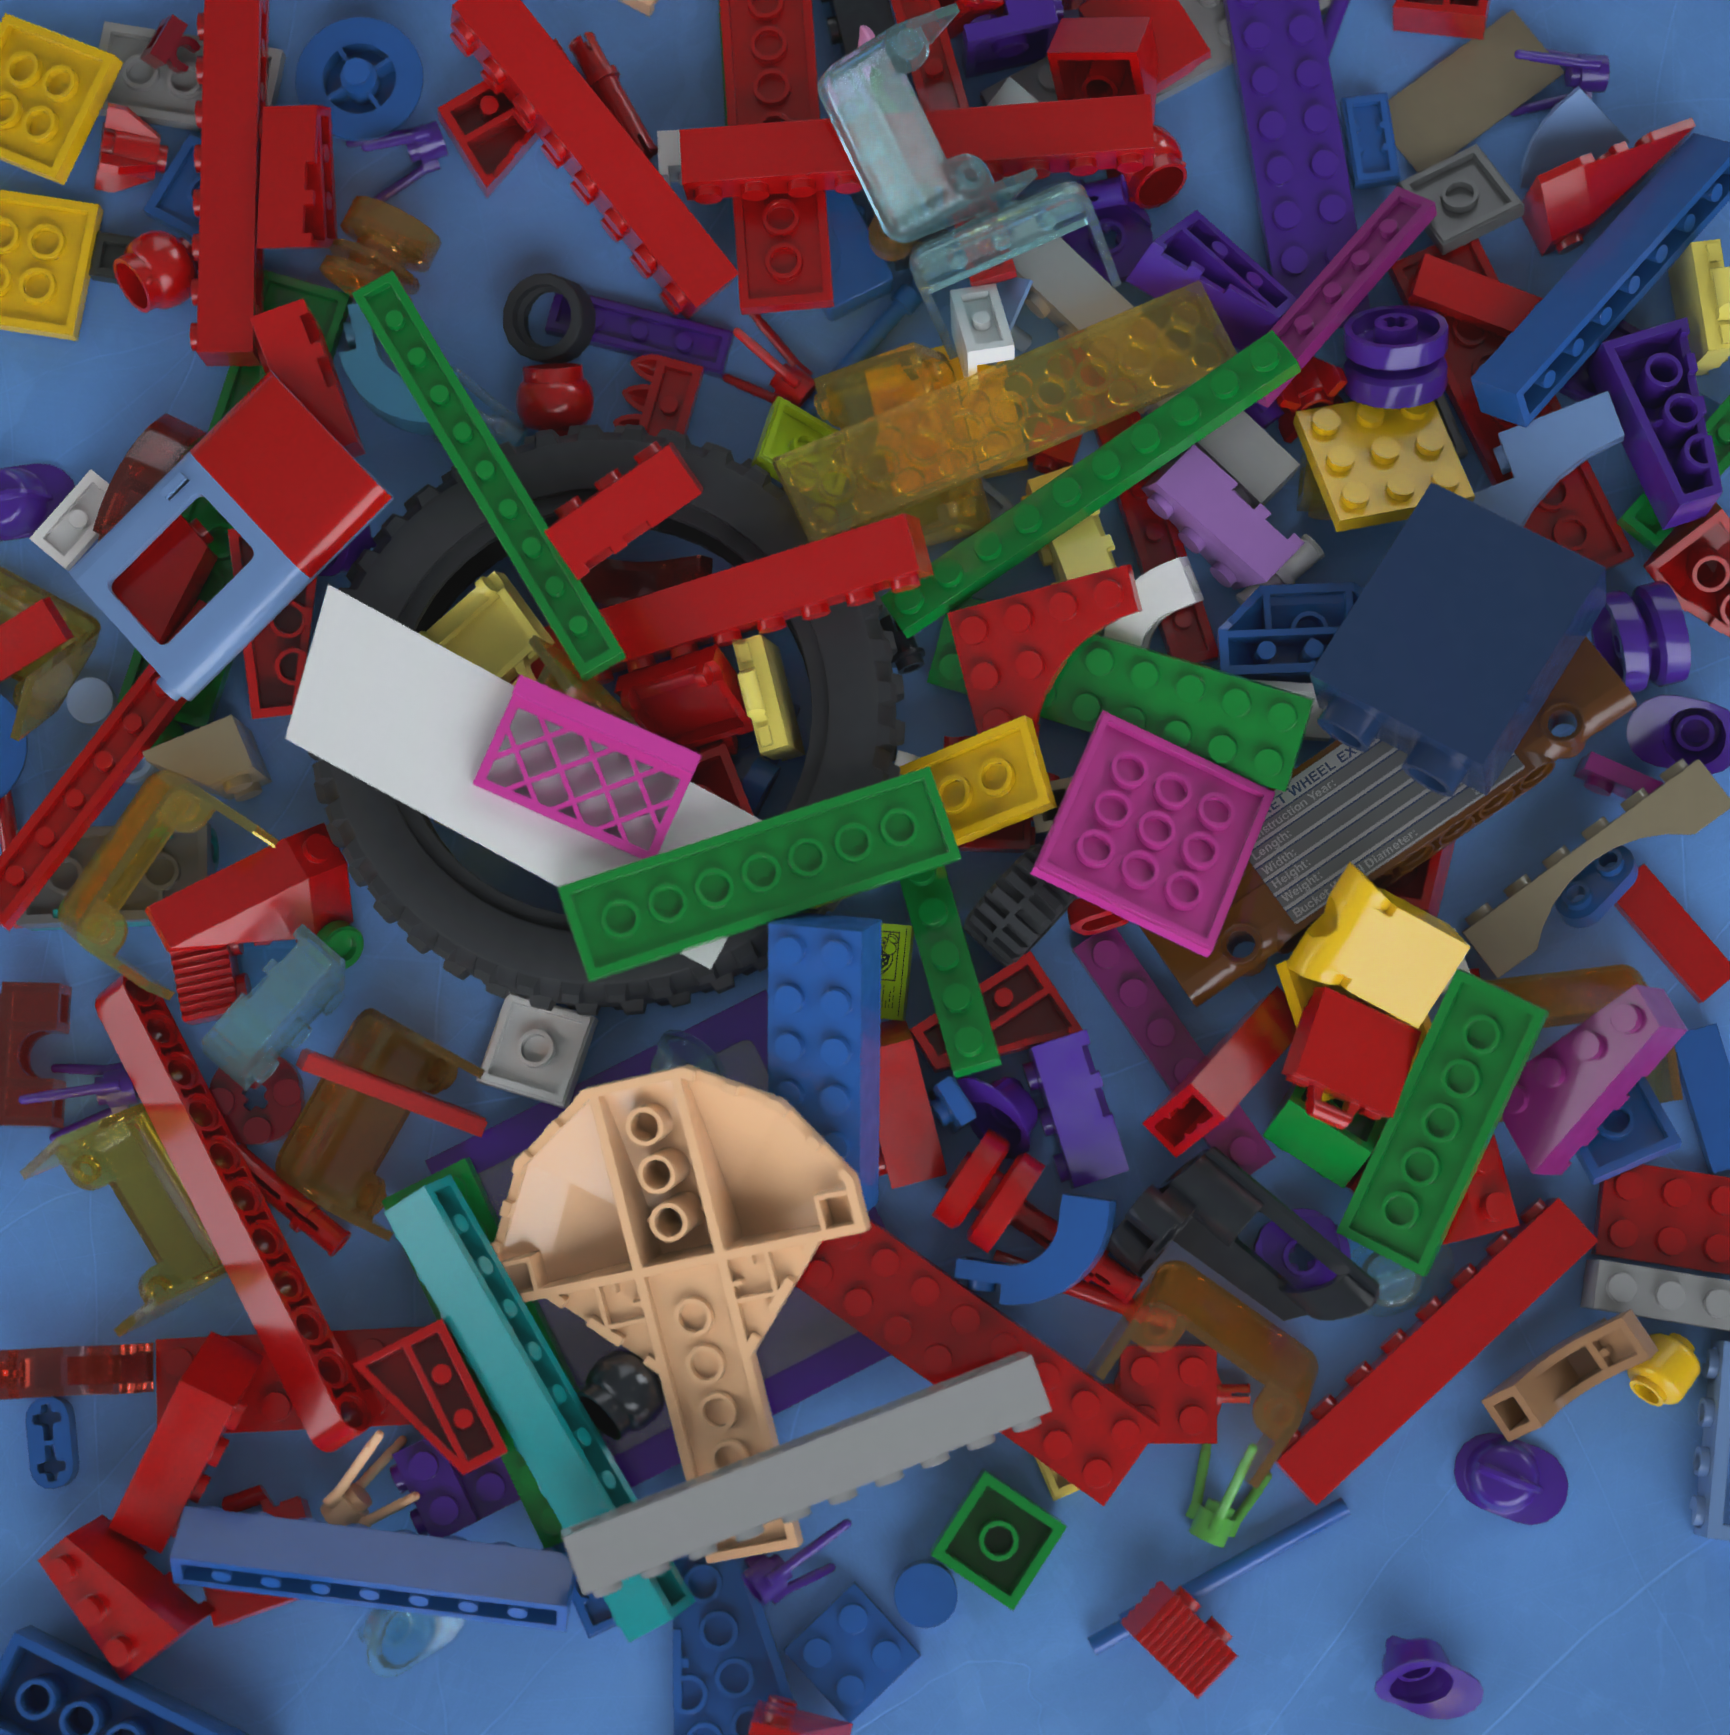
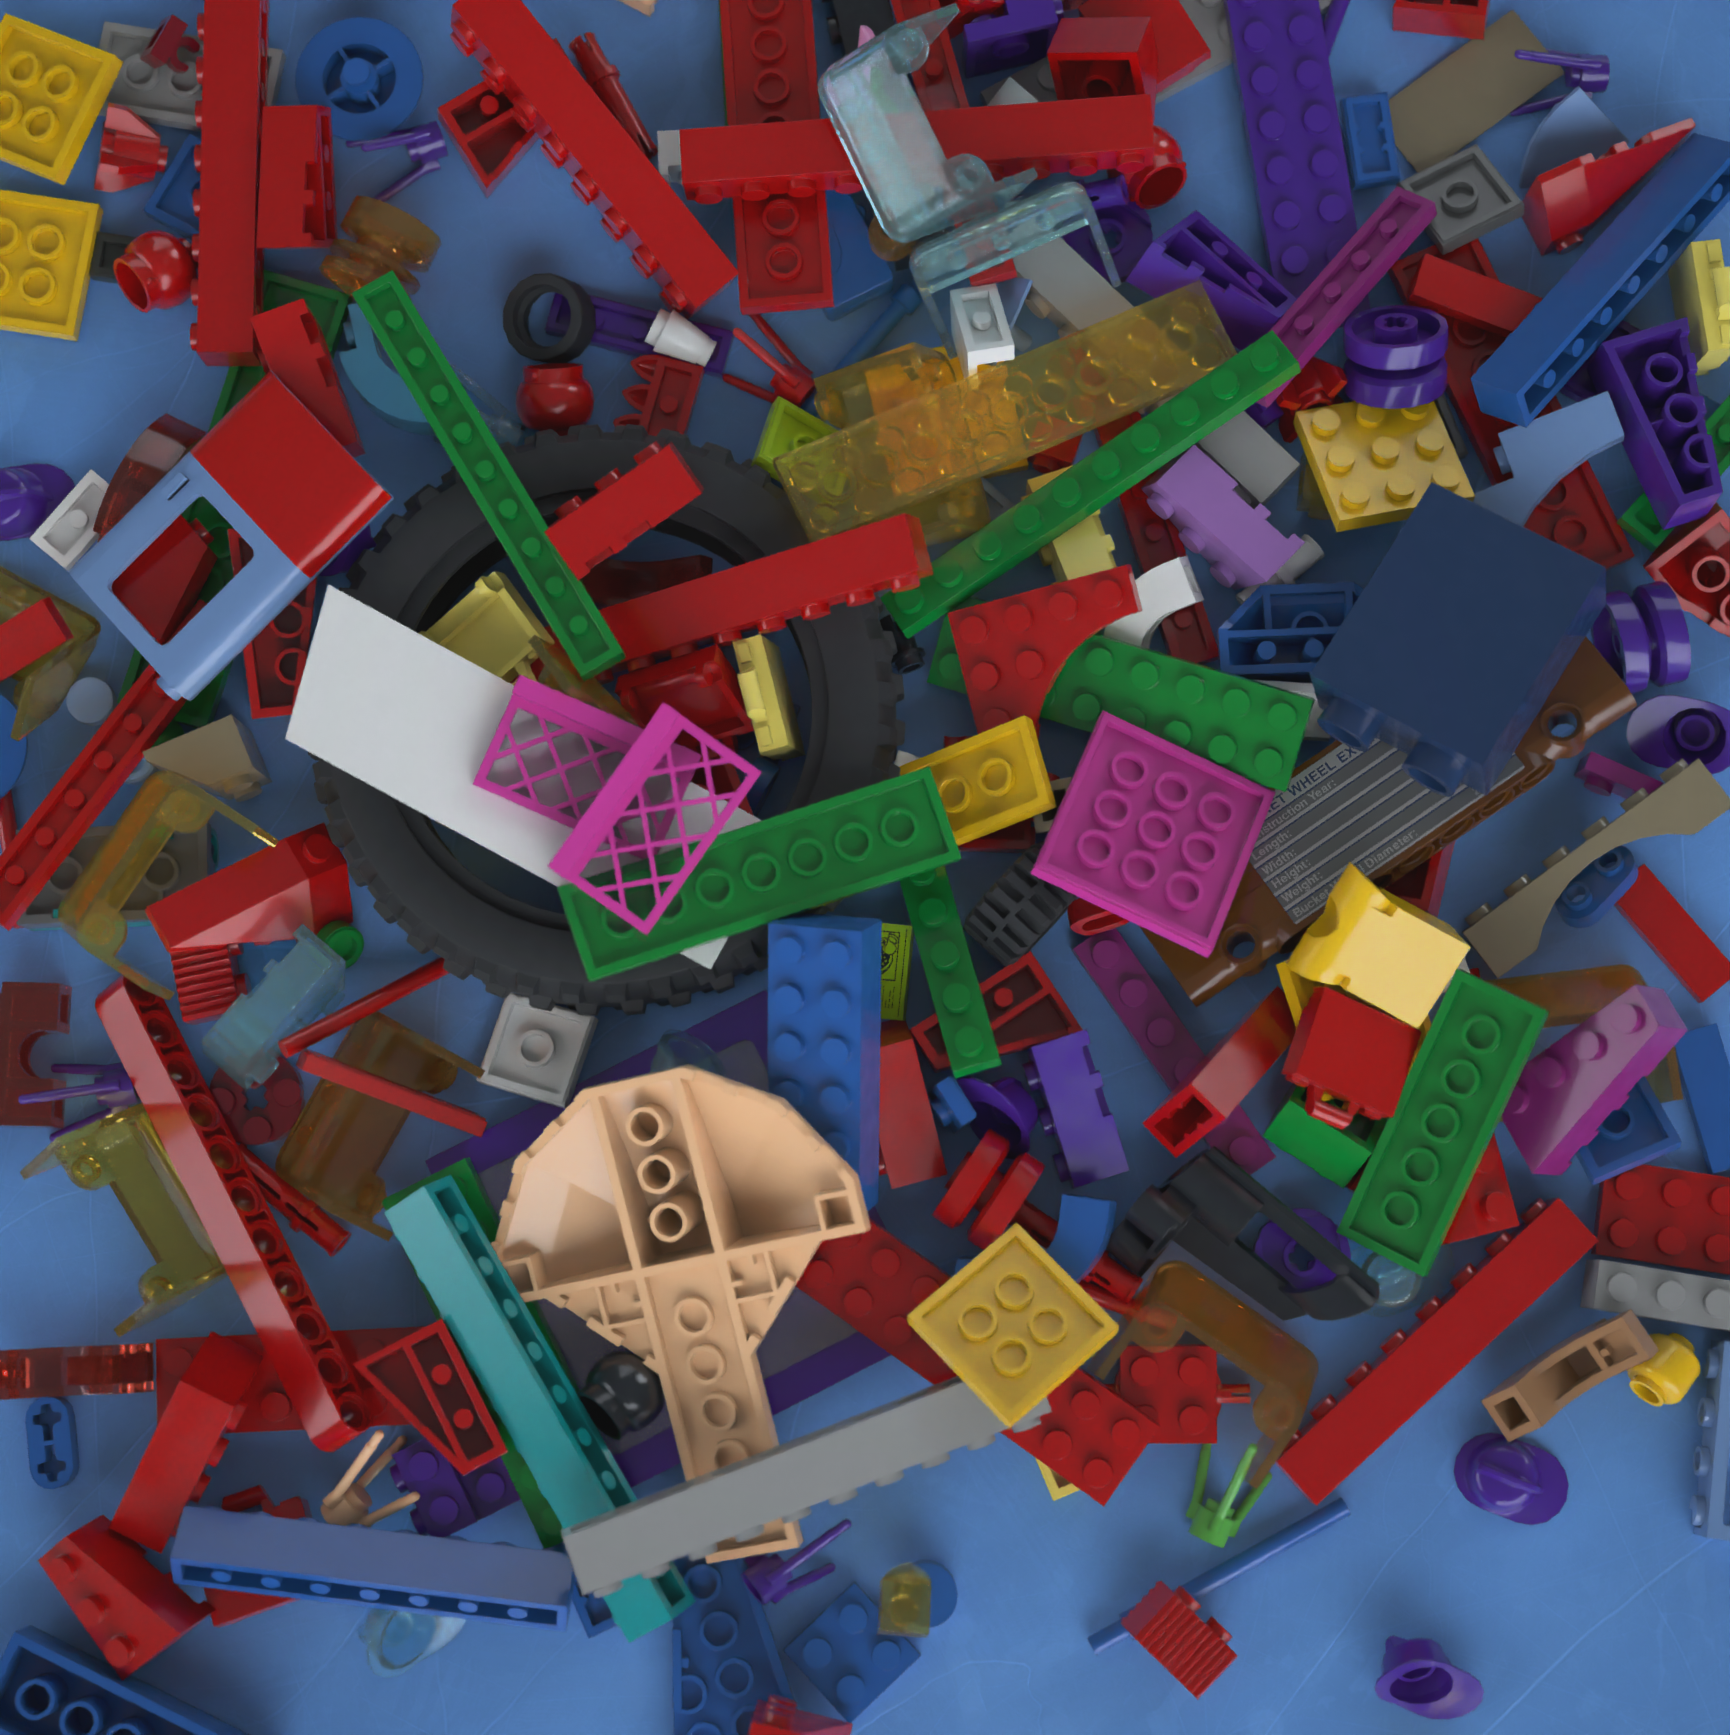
green brick [930,1468,1067,1611] -> none
none -> red bar [278,957,449,1058]
none -> dark pink fence [547,702,762,935]
none -> white cone [645,308,717,367]
none -> clear yellow plate [877,1563,931,1638]
none -> yellow plate [908,1222,1119,1429]

